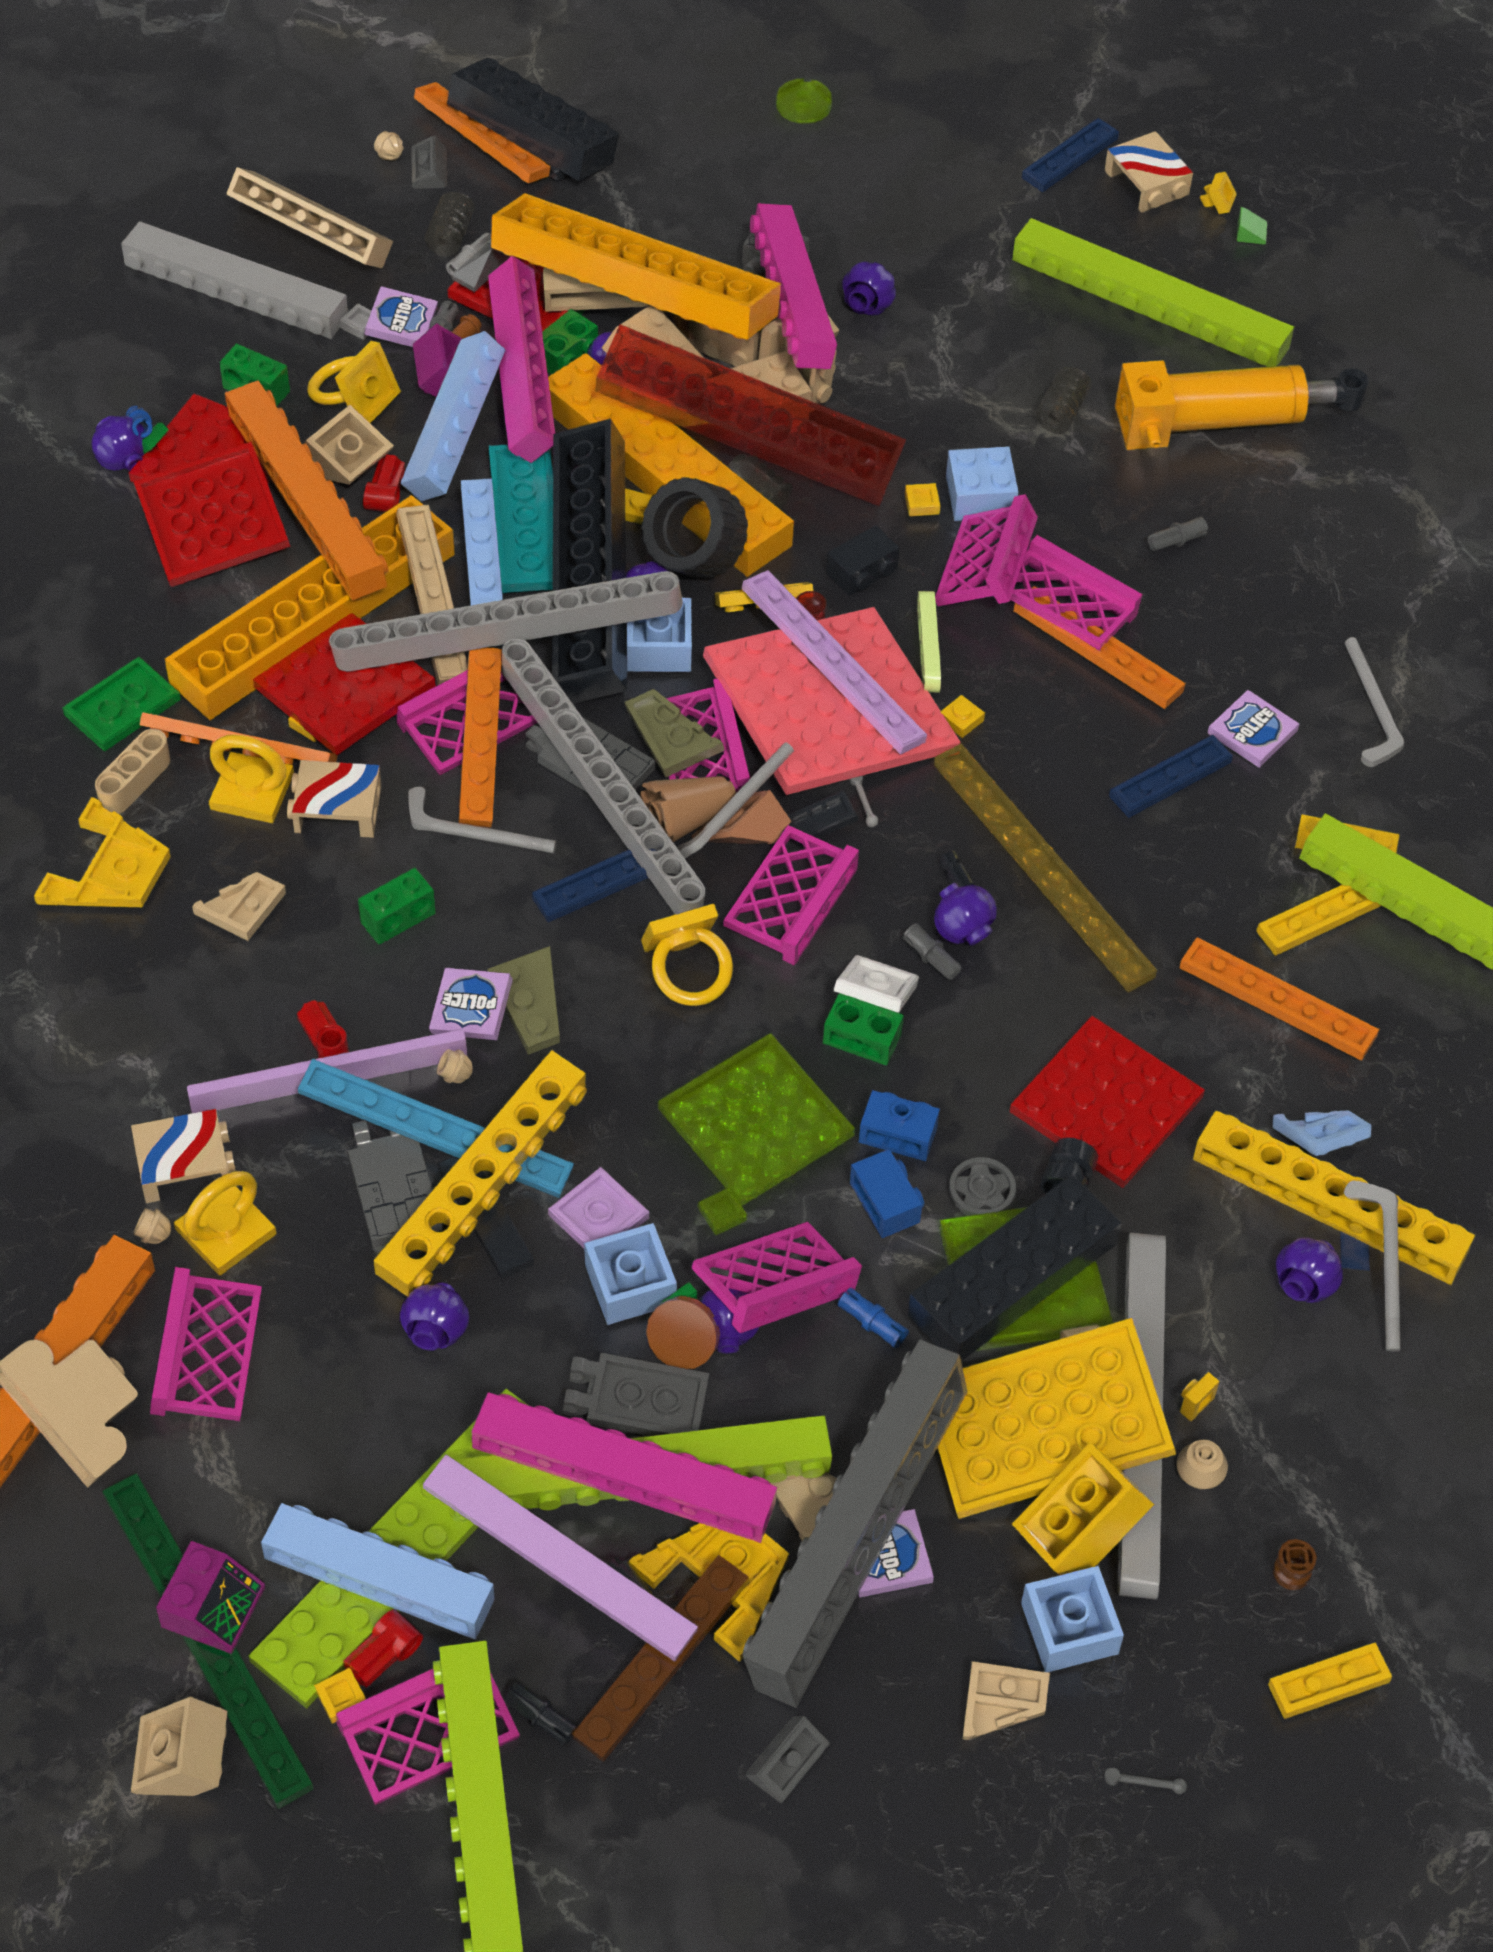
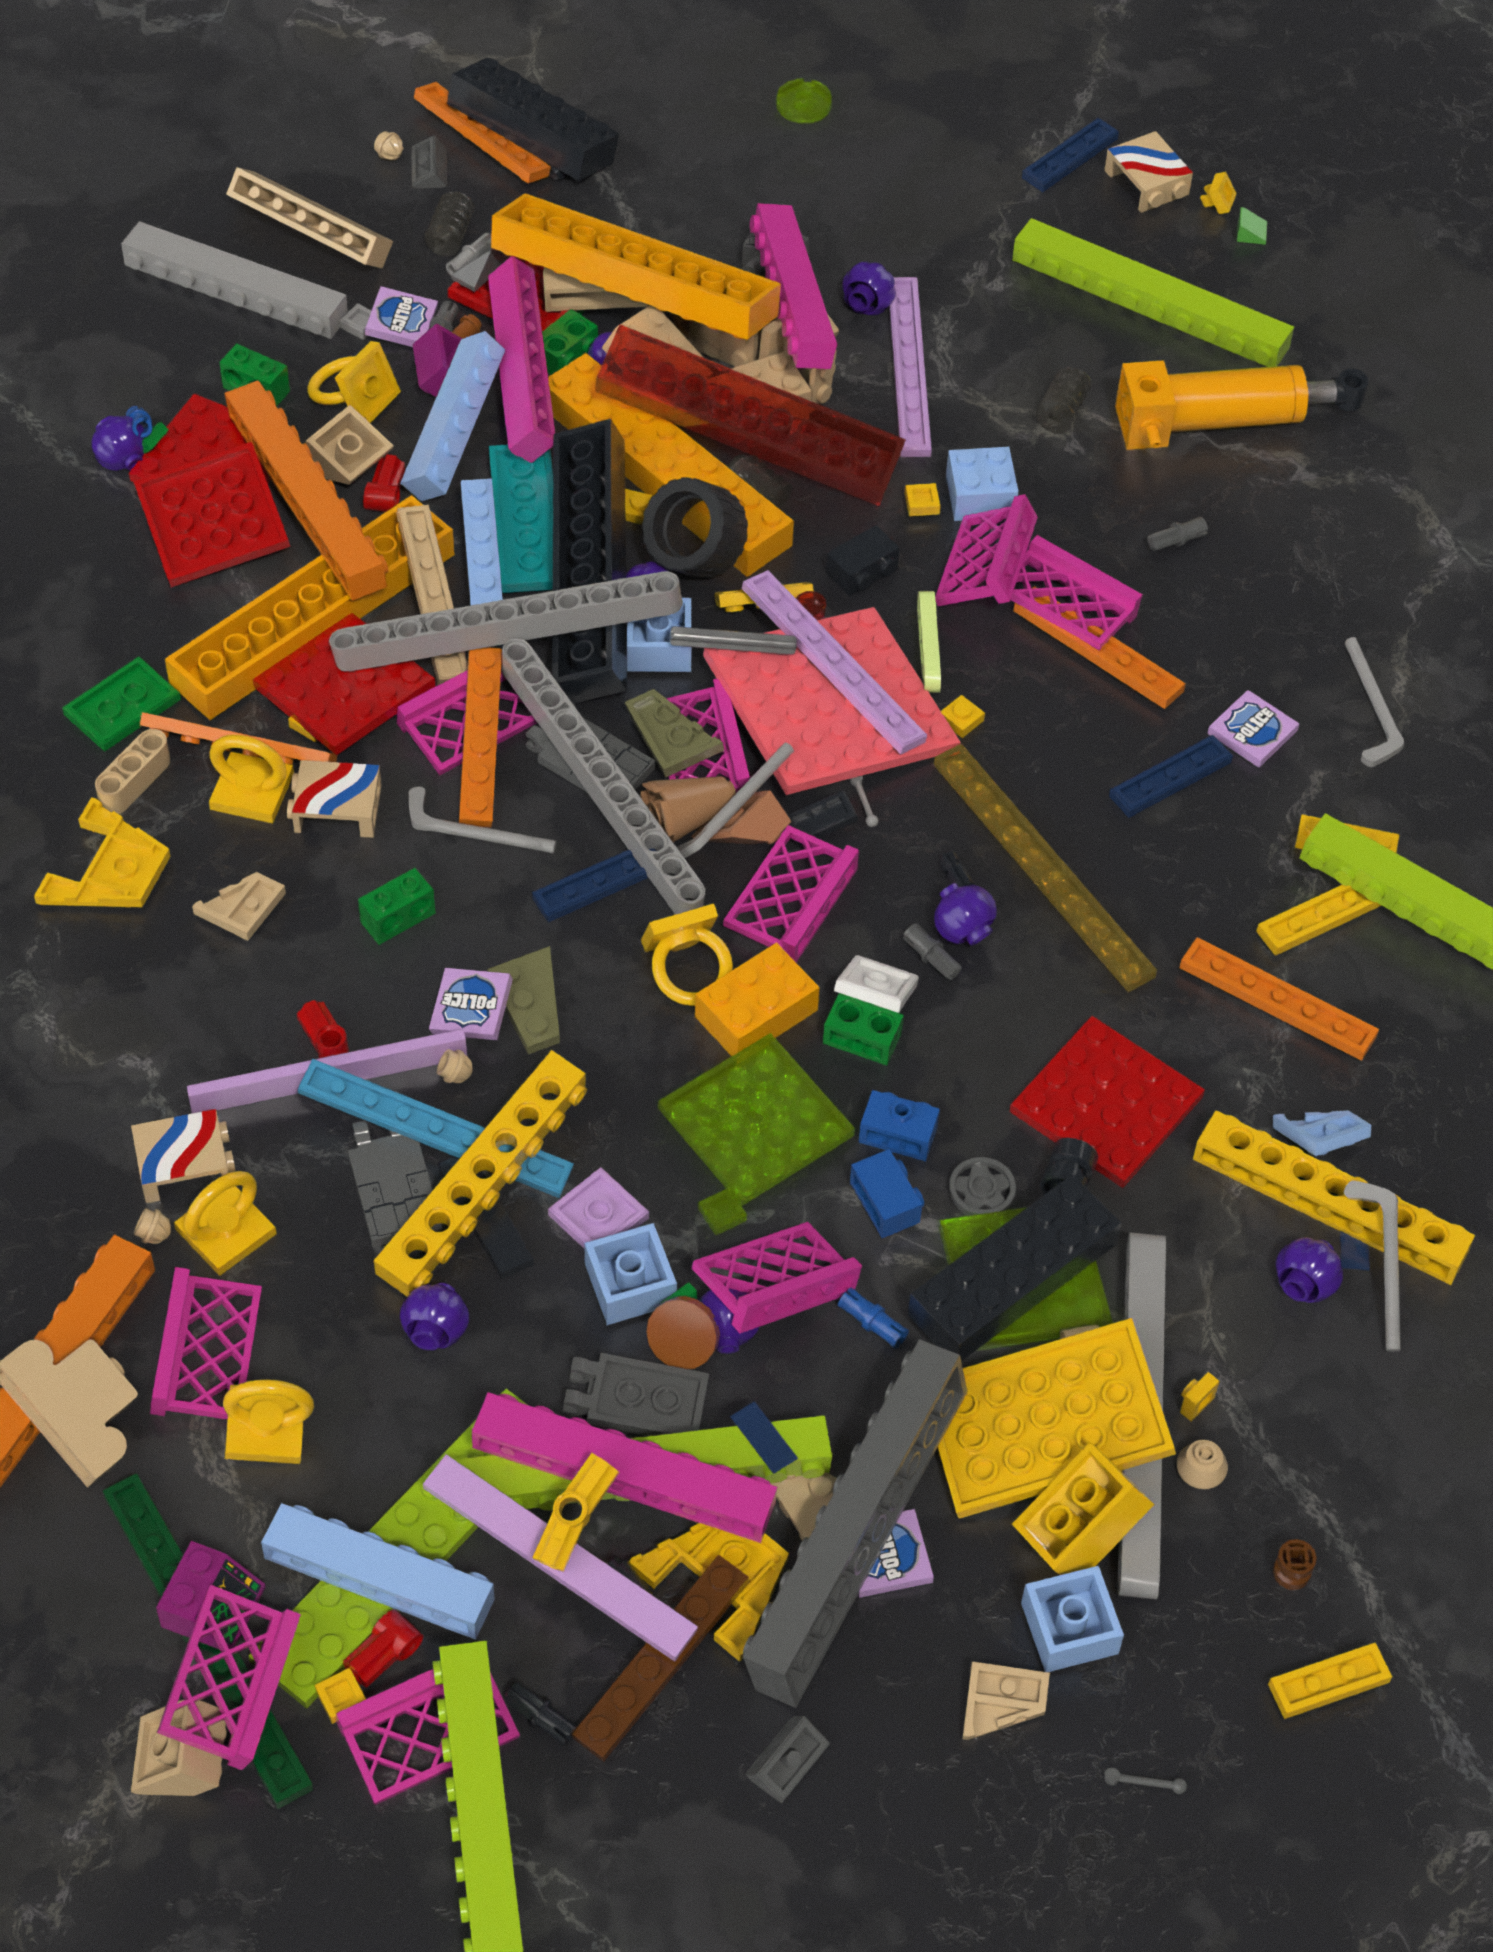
none -> dark pink fence [157,1585,301,1770]
none -> yellow tile [223,1379,314,1464]
none -> yellow piece [532,1453,620,1572]
none -> dark grey axle [669,626,797,655]
none -> light orange brick [695,942,820,1062]
none -> dark blue sticker [730,1401,798,1474]
none -> lavender tile [889,277,931,457]

